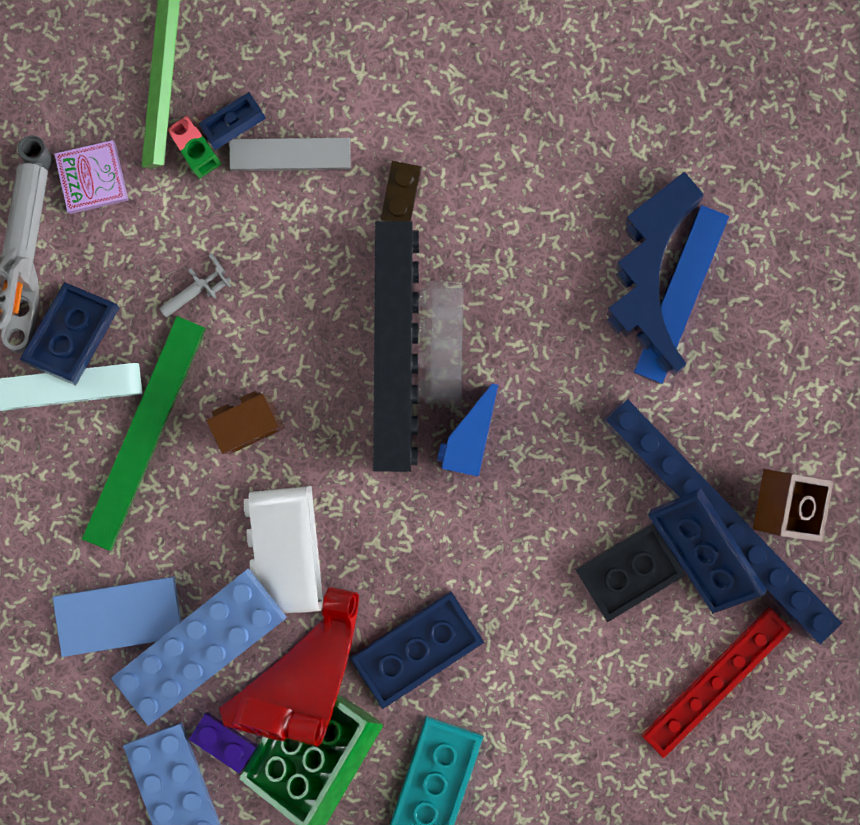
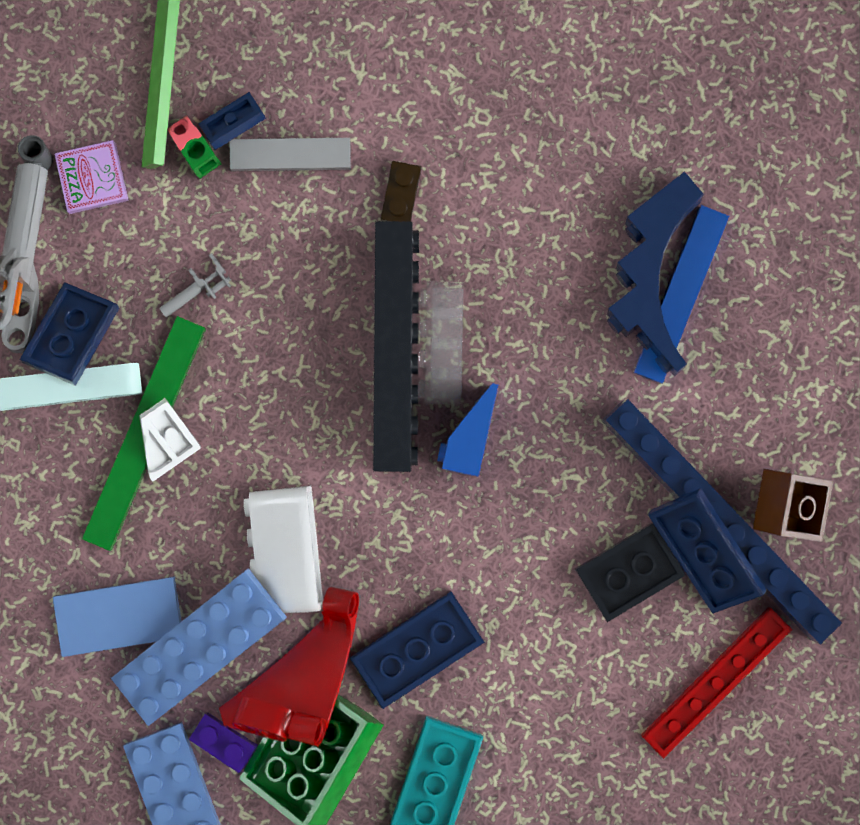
reddish brown brick [206,391,285,454] -> none
none -> white wing [139,398,201,482]

